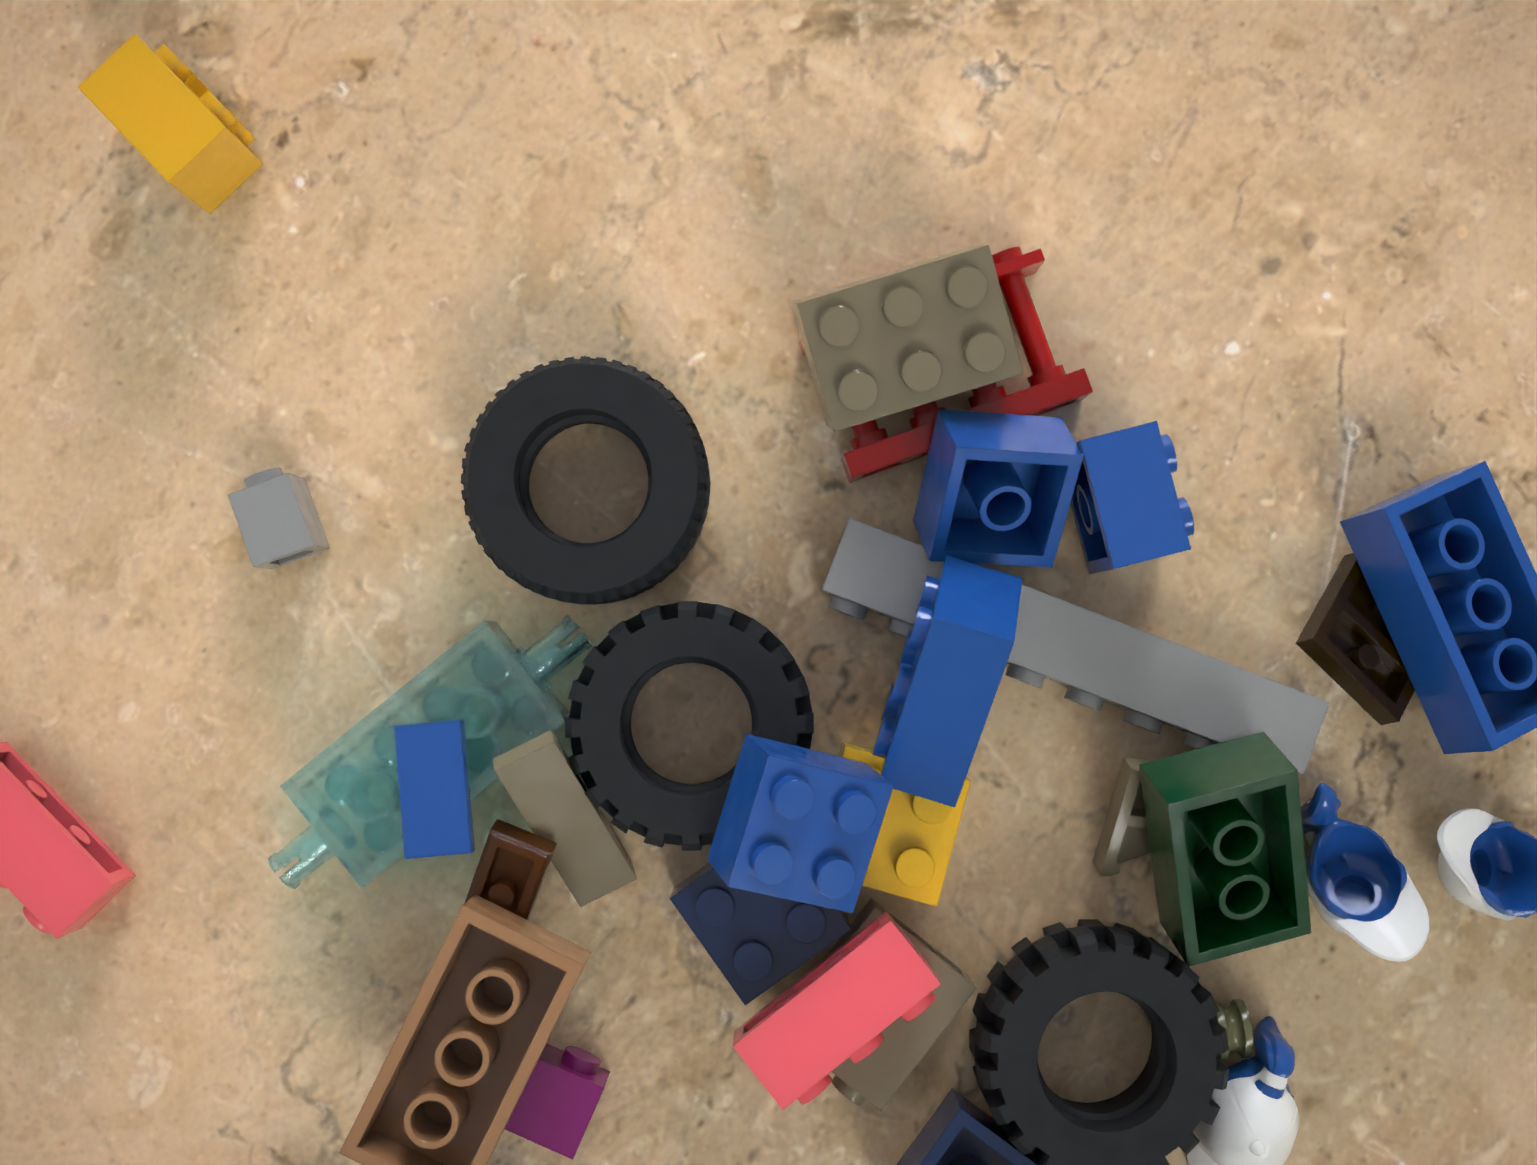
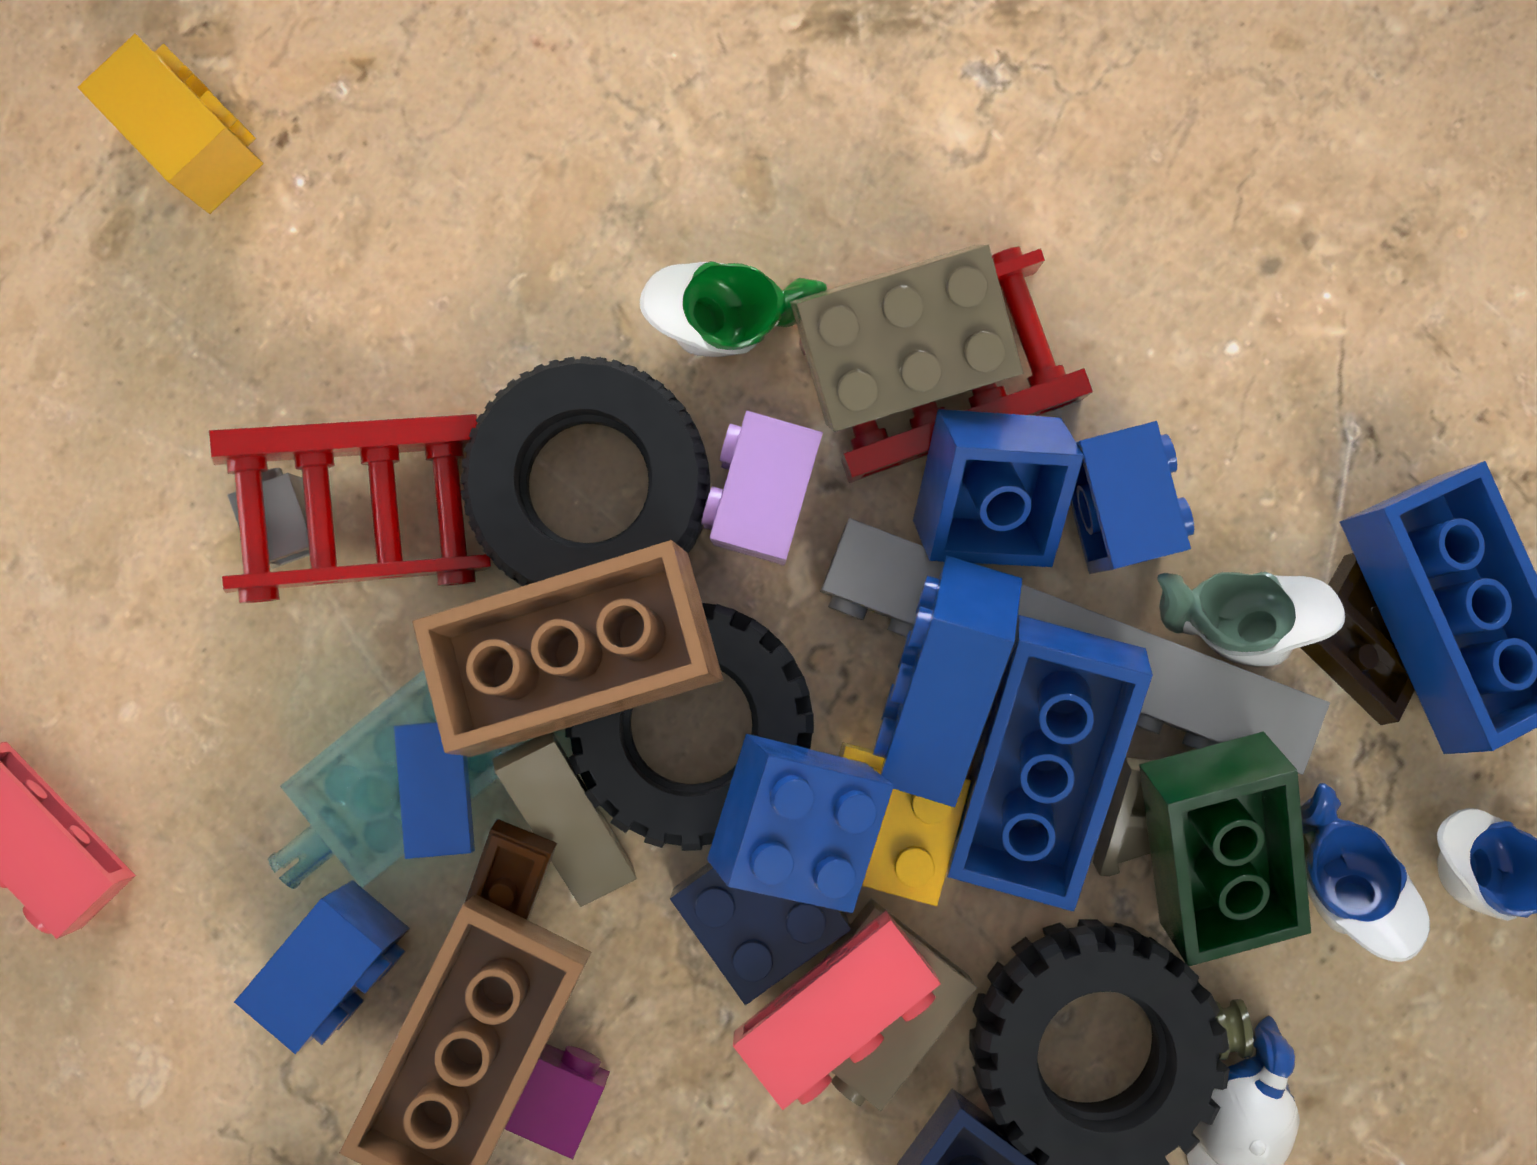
none -> red fence [209,414,491,603]
none -> blue brick [234,880,410,1054]
none -> medium nougat brick [412,540,724,757]
none -> green hair [640,261,827,357]
none -> lavender brick [701,410,823,566]
none -> blue brick [947,615,1153,912]
none -> sand green hair [1157,572,1345,666]

